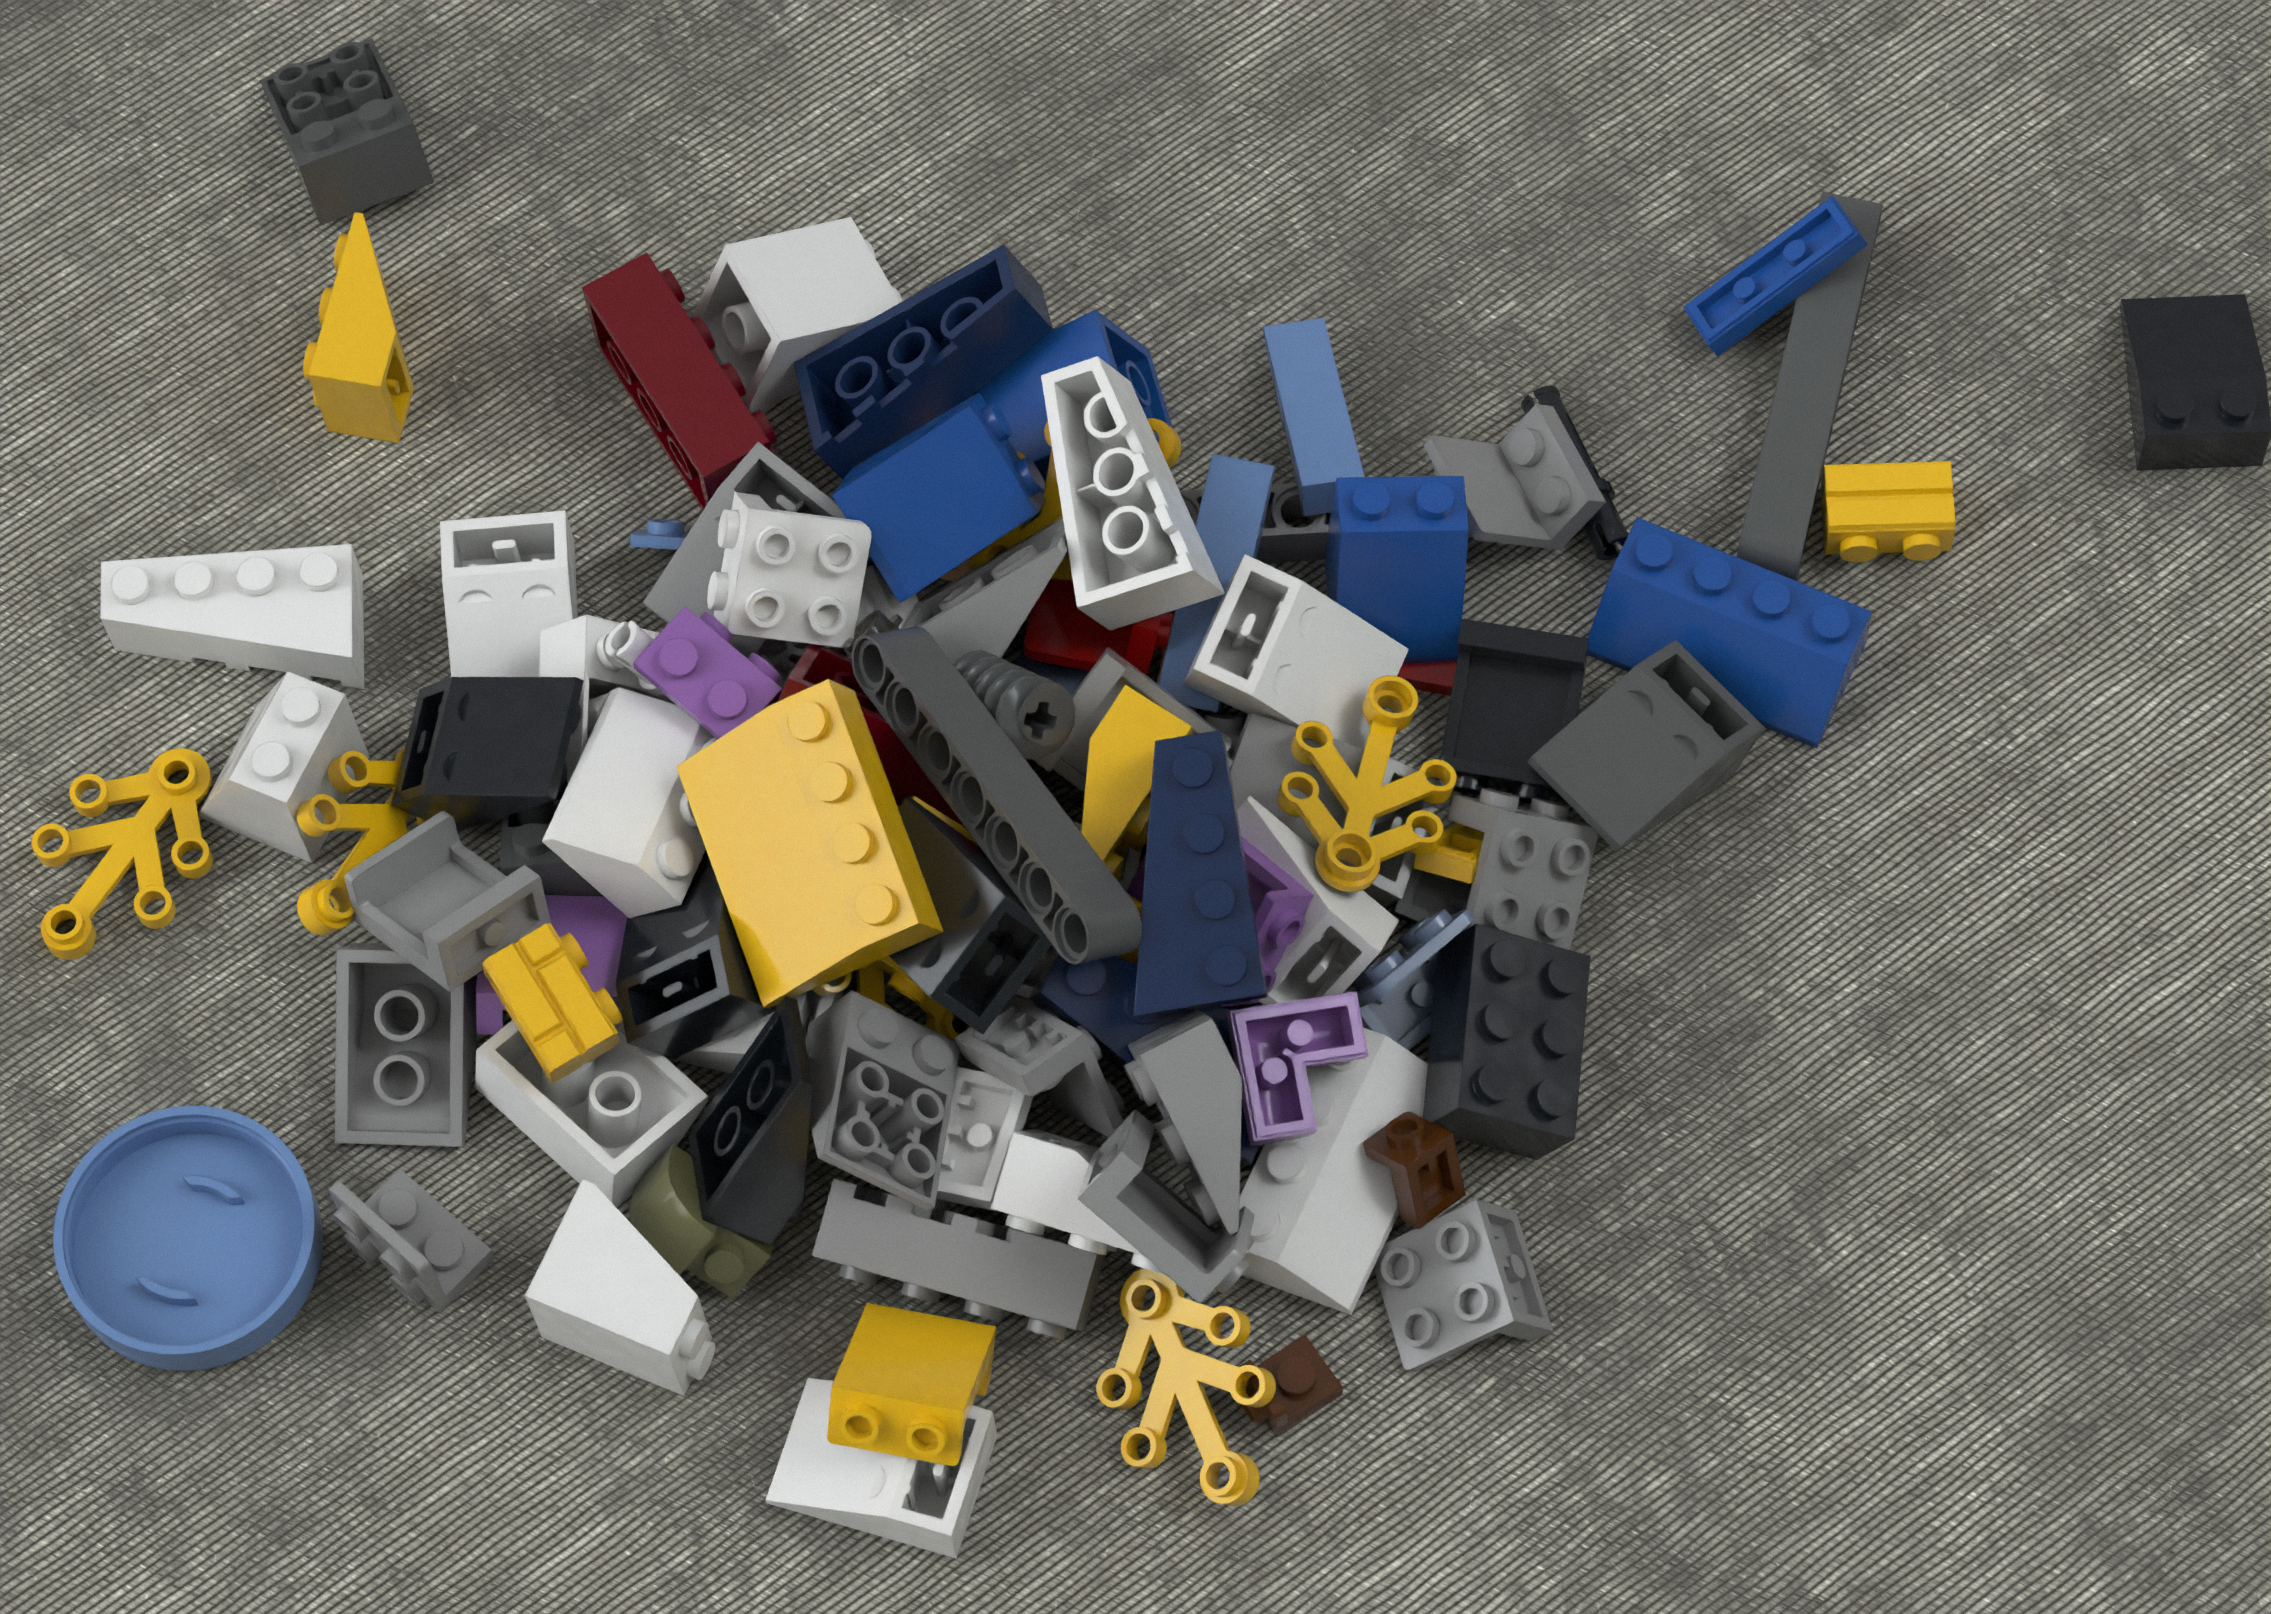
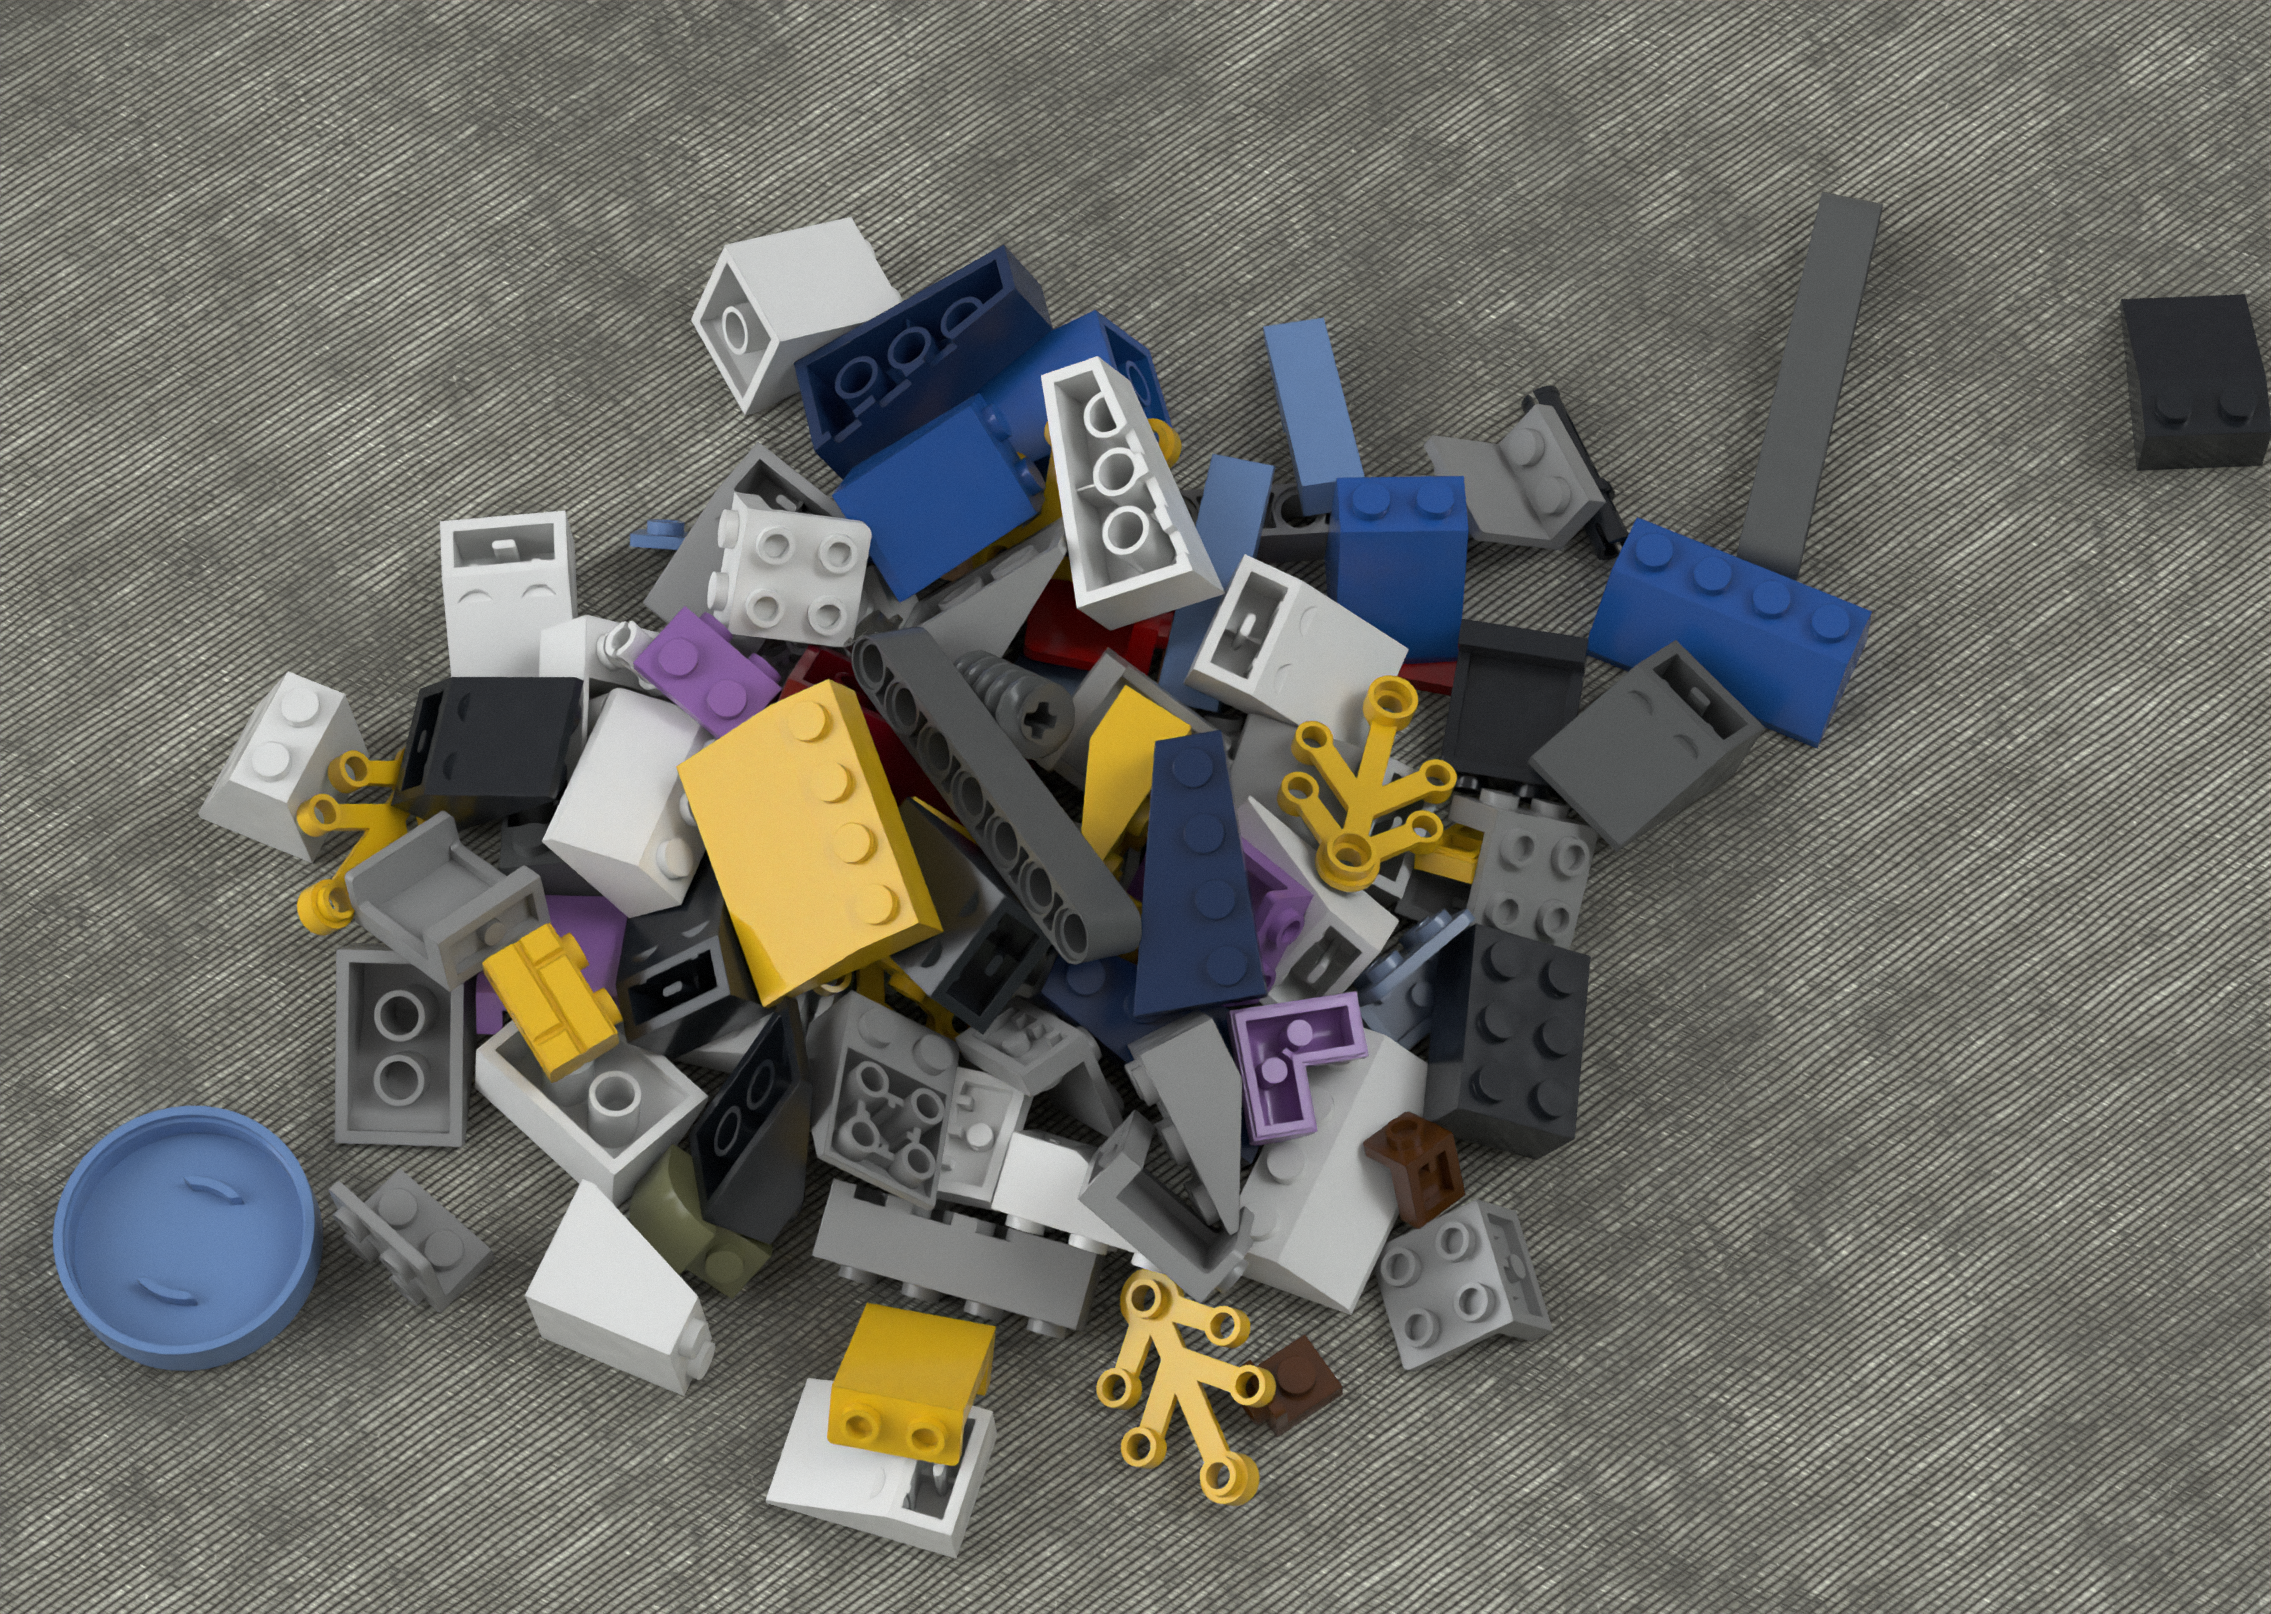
yellow plant [31,748,213,960] -> none
white wedge [100,544,364,689] -> none
dark grey slope [260,38,435,226] -> none
yellow slope [303,212,414,443] -> none
dark red brick [582,253,778,511] -> none
blue tile [1683,195,1868,357] -> none
yellow brick [1820,461,1956,562] -> none

